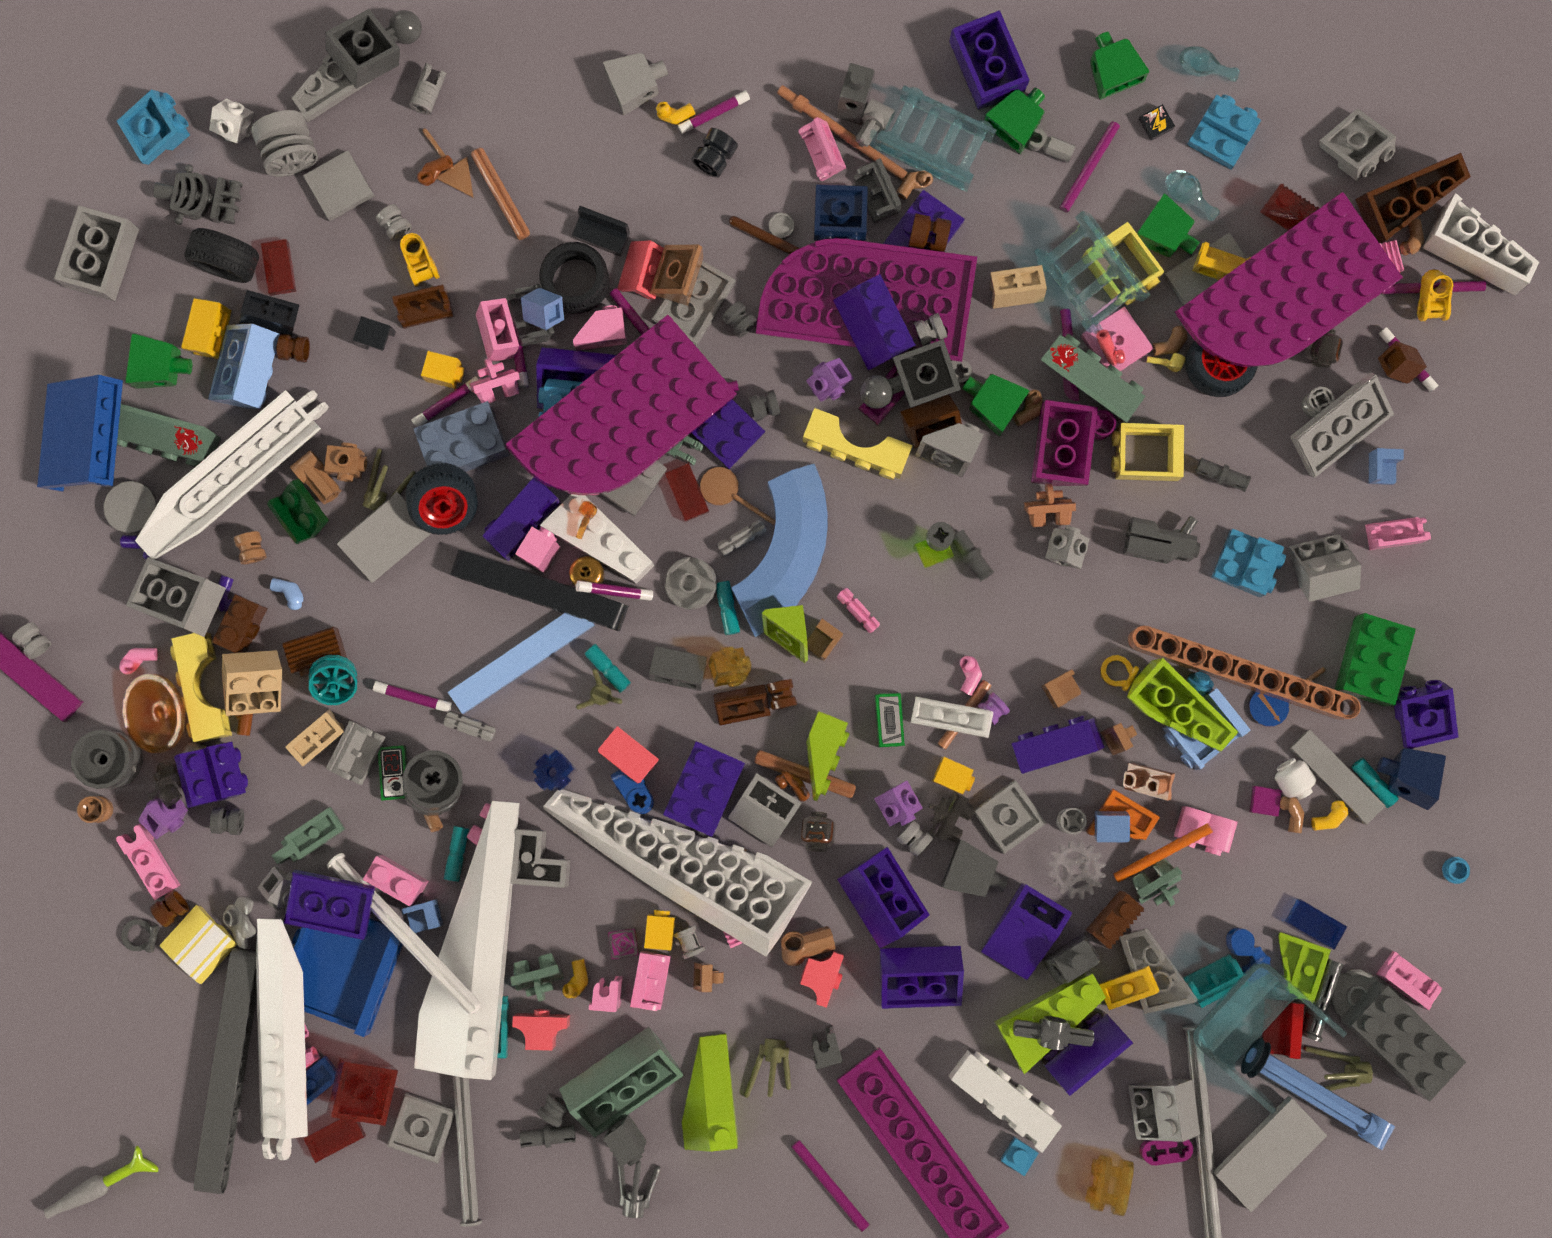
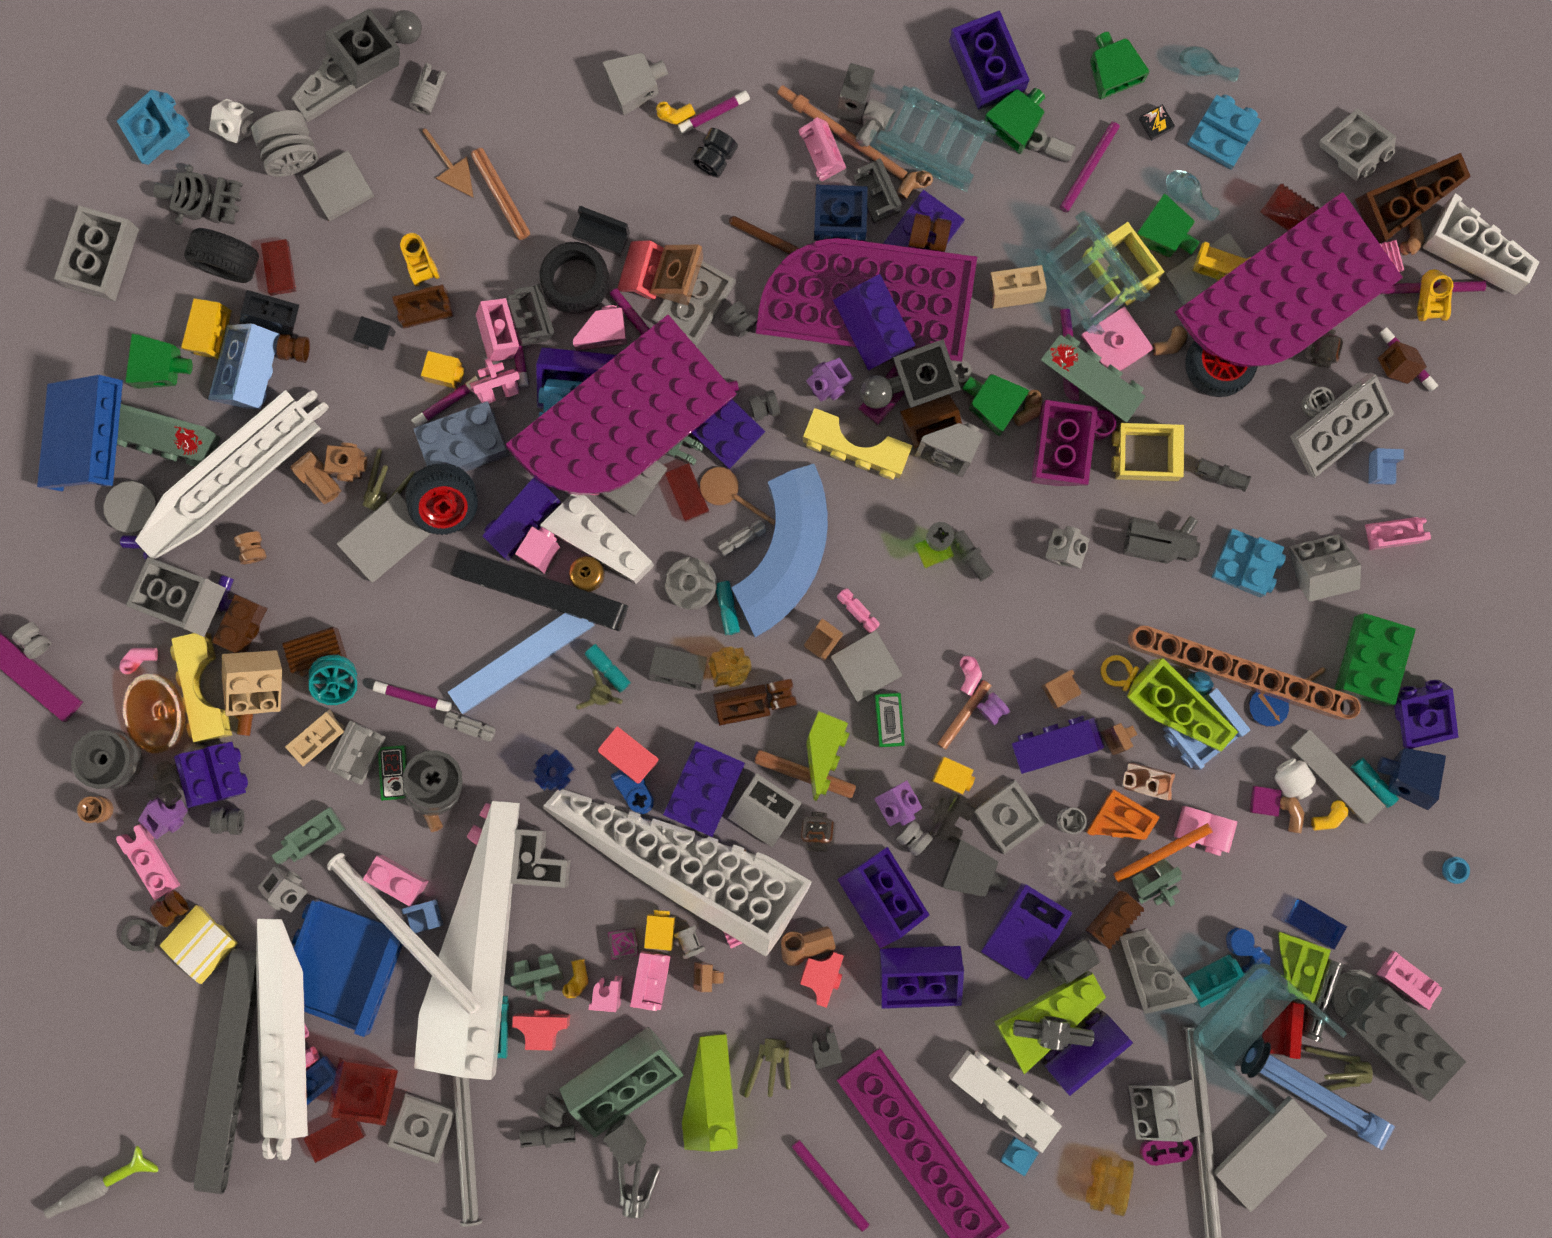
light grey plate [223,896,257,949] -> none
dark green bracket [267,479,329,544] -> none
light blue arm [270,578,304,610] -> none
dark purple tile [284,870,375,940] -> none
light grey wheel [375,204,412,241] -> none
dark orange arm [417,155,453,186] -> none
teal piece [443,826,470,882] -> none
medium blue panel [521,288,564,330] -> none
clear orange hand [576,501,597,539] -> none
magenta bar [576,581,653,601] -> none
lime slope [762,605,808,664] -> none
light grey piece [769,213,794,239] -> none
dark orange arm [775,771,810,801] -> none
white tile [910,697,994,738] -> none
light grey wheel [913,313,948,346] -> none
nougat hips [1024,483,1076,527] -> none
medium blue panel [1095,811,1130,842] -> none
coral arm [1096,329,1125,366] -> none
yellow plate [1099,966,1160,1010] -> none
light yellow hand [1147,353,1185,372] -> none
none -> light grey tile [831,630,903,702]

